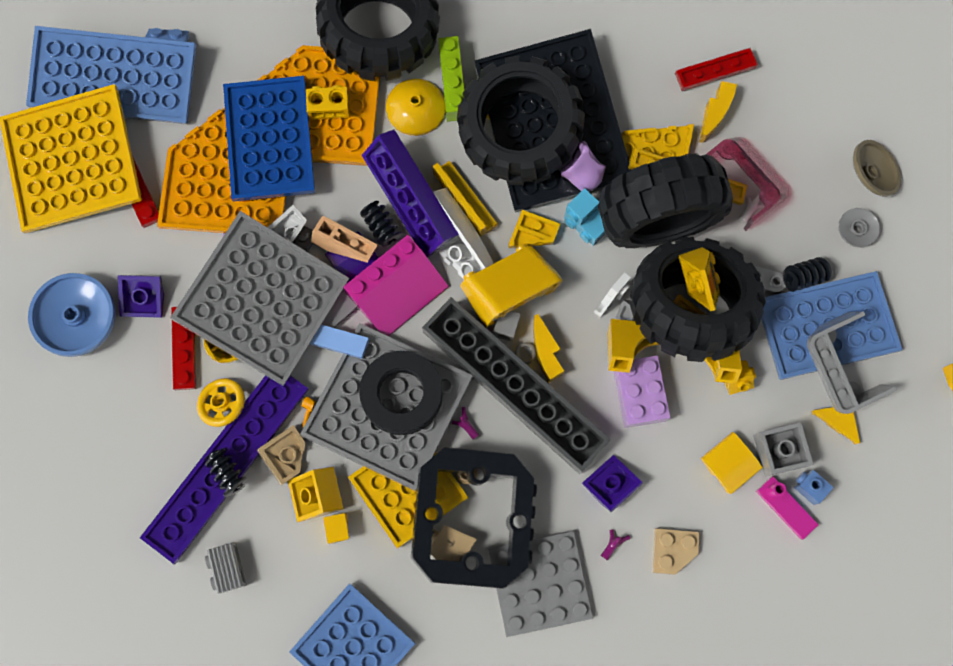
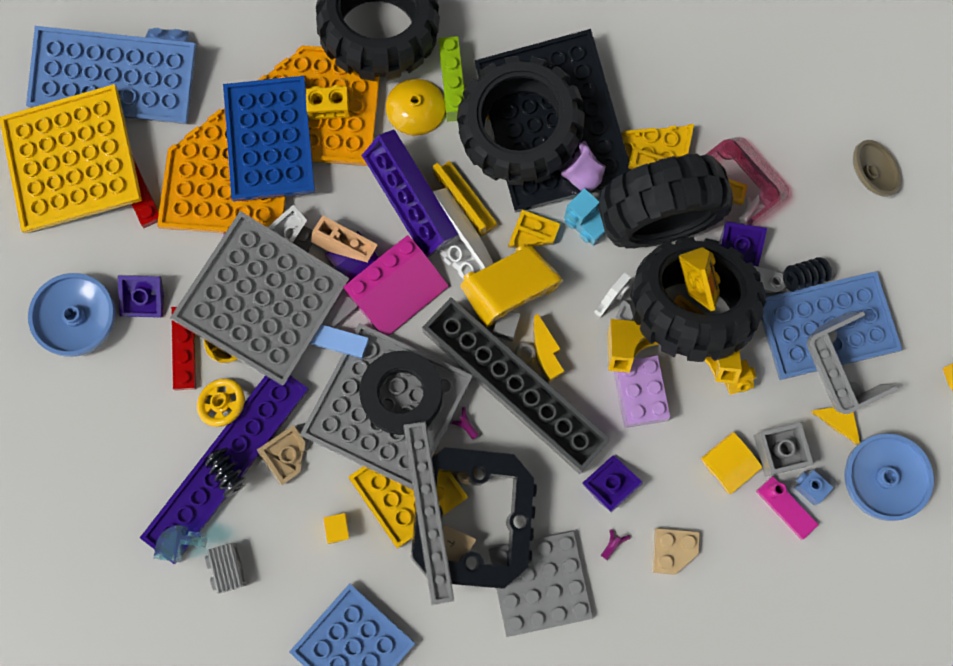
yellow slope [288,467,344,522] -> none
light orange hand [301,397,316,427] -> none
black piece [360,201,402,247] -> none
red plate [675,48,757,91] -> none
yellow slope [699,81,737,143] -> none
light grey dish [838,208,880,248] -> none
none -> clear light blue brick [154,526,207,562]
none -> light grey tile [403,421,454,605]
none -> dark purple slope [719,221,767,267]
none -> medium blue dish [844,434,934,521]

